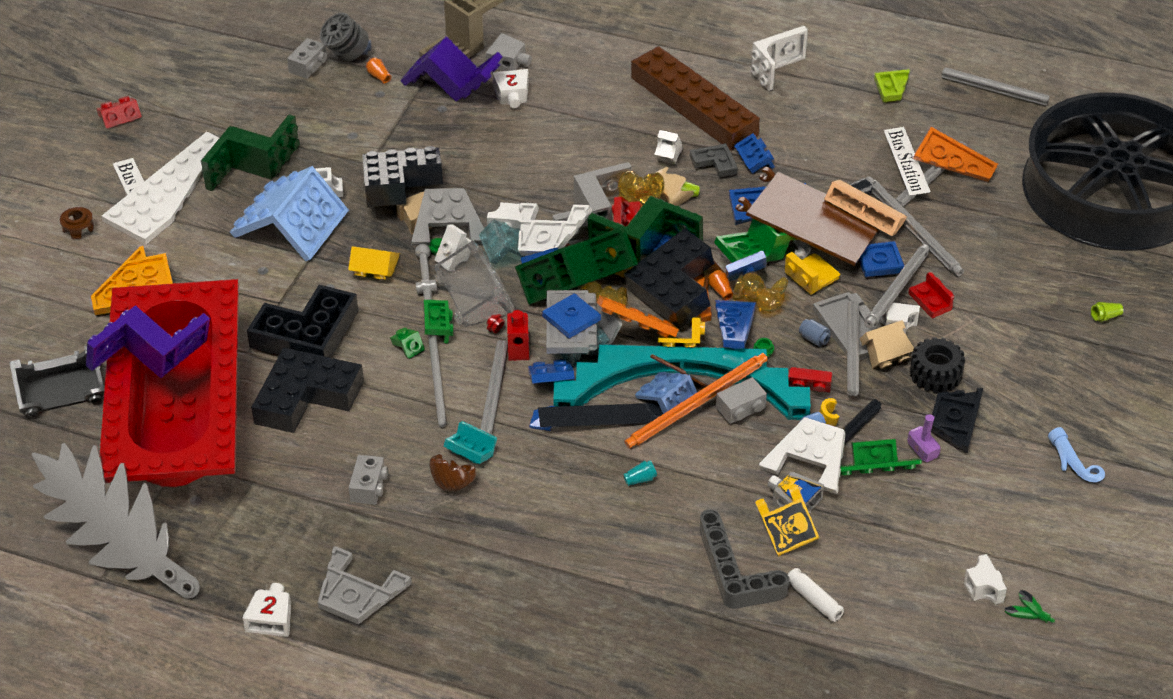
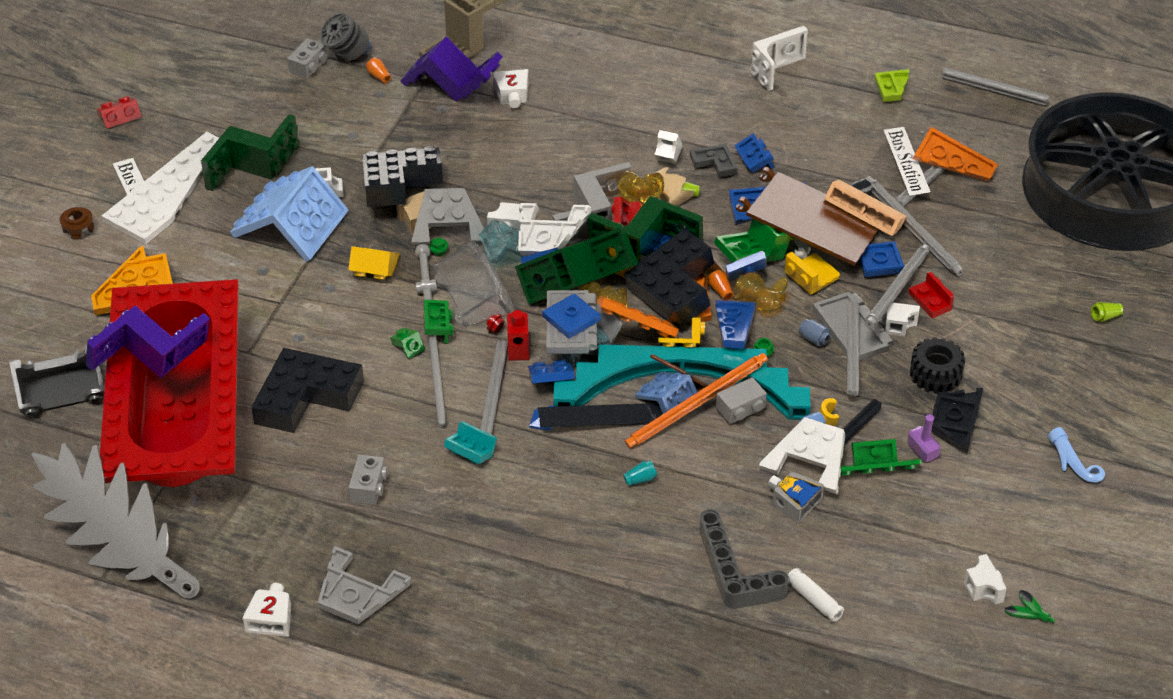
black brick [247,285,358,358] -> none
reddish brown piece [429,454,476,491] -> none
white brick [434,225,474,270] -> none
light grey torso [486,33,532,71] -> none
reddish brown brick [631,46,760,151] -> none
flag [756,484,819,556] -> none
red bracket [788,367,832,393] -> none
tan hips [859,320,914,369] -> none

